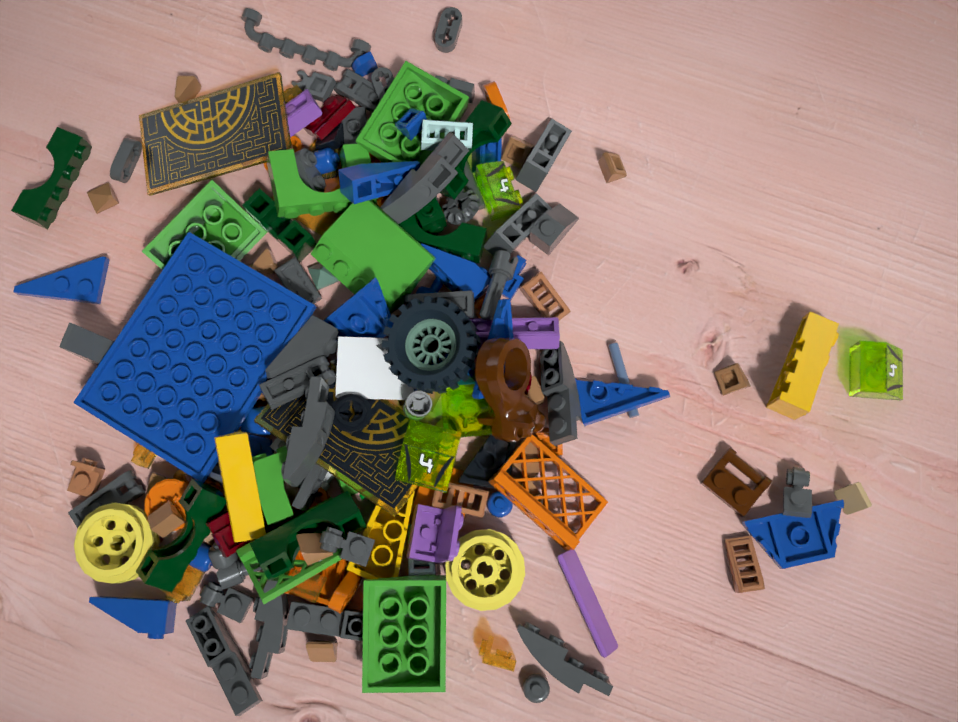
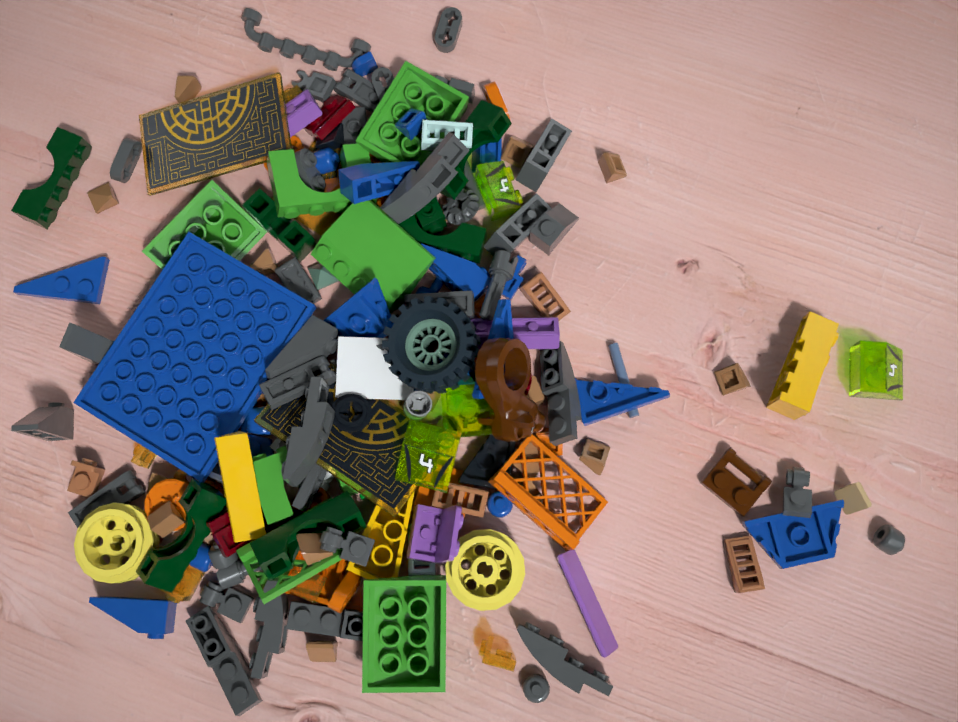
none -> dark grey slope [11,402,74,441]
none -> medium nougat slope [579,438,610,476]
none -> dark grey piece [873,525,905,555]

